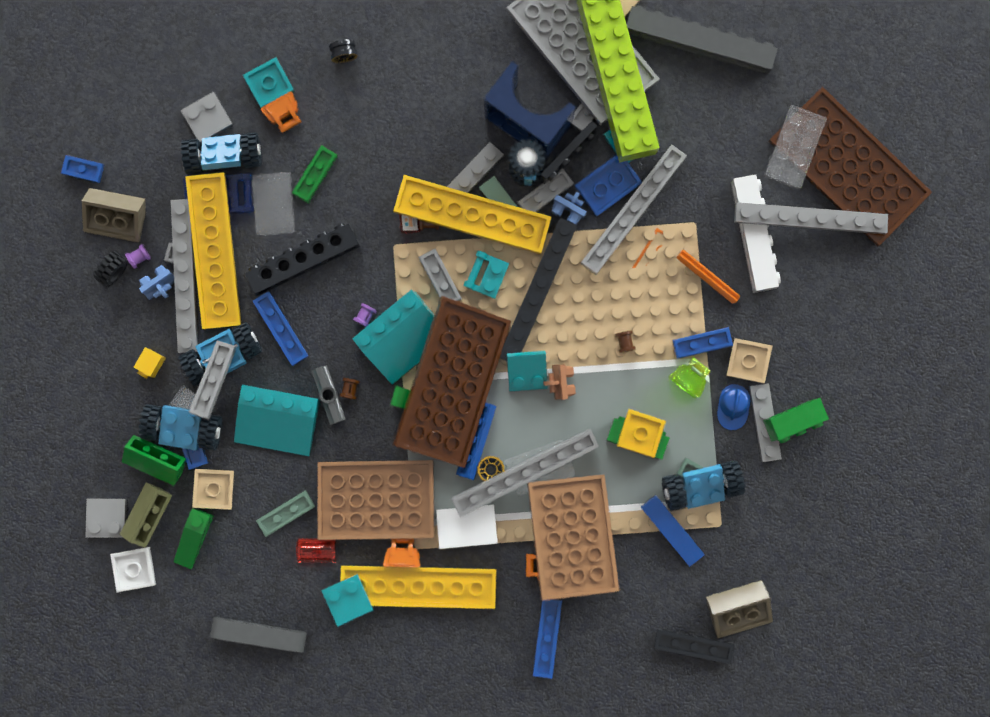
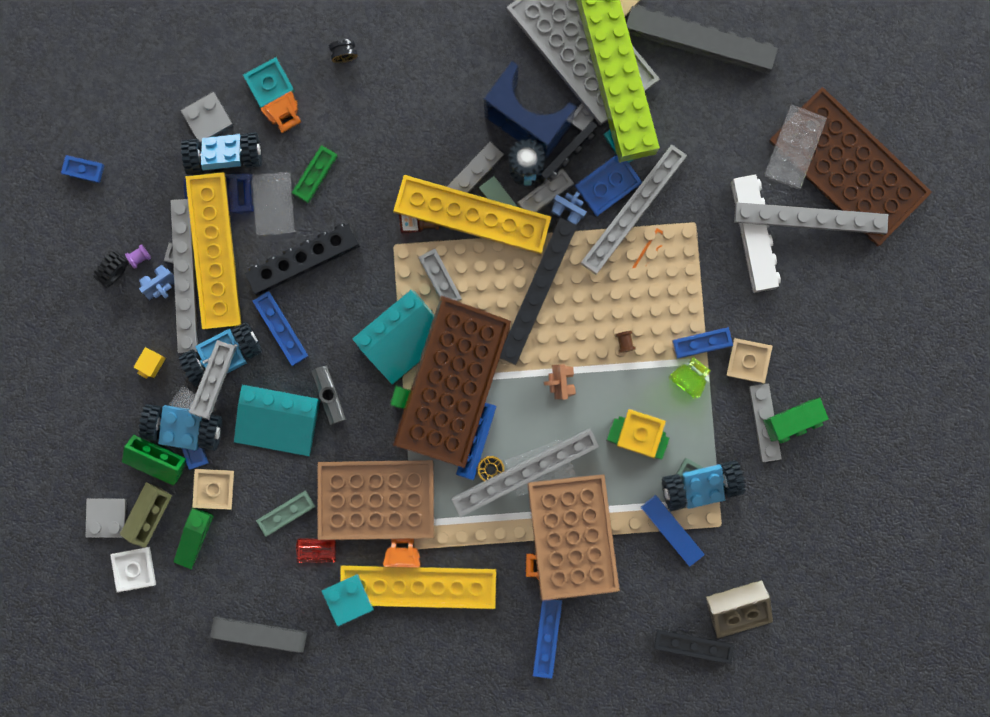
dark tan slope [82,188,146,242] -> none
reddish brown bush [339,378,360,400] -> none
medium lavender bush [353,303,377,327] -> none
white tile [436,505,498,549] -> none
teal plate [463,251,509,299] -> none
teal plate [507,351,548,391] -> none
orange axle [677,250,740,304] -> none
blue piece [717,384,750,430] -> none

